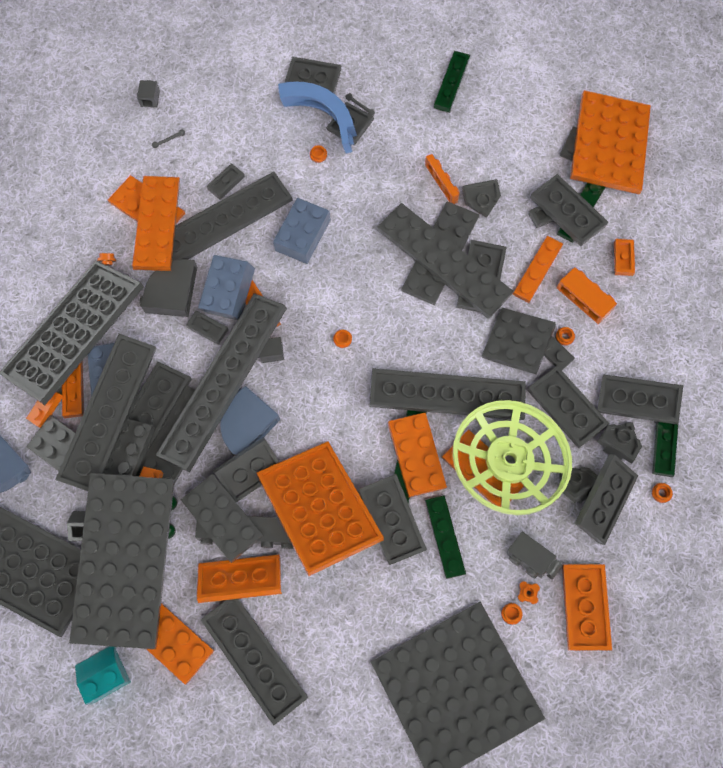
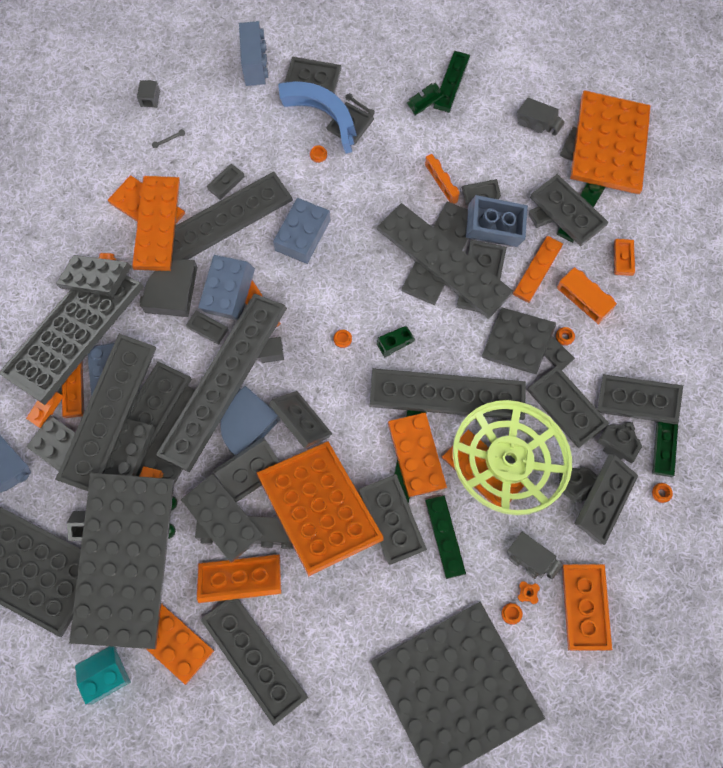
none -> dark grey plate [56,255,131,297]
none -> sand blue brick [239,21,269,86]
none -> dark grey plate [269,391,333,449]
none -> dark green leg [377,326,415,358]
none -> dark green hinge [407,82,444,116]
none -> sand blue brick [466,195,528,247]
none -> dark grey hinge [517,97,564,136]

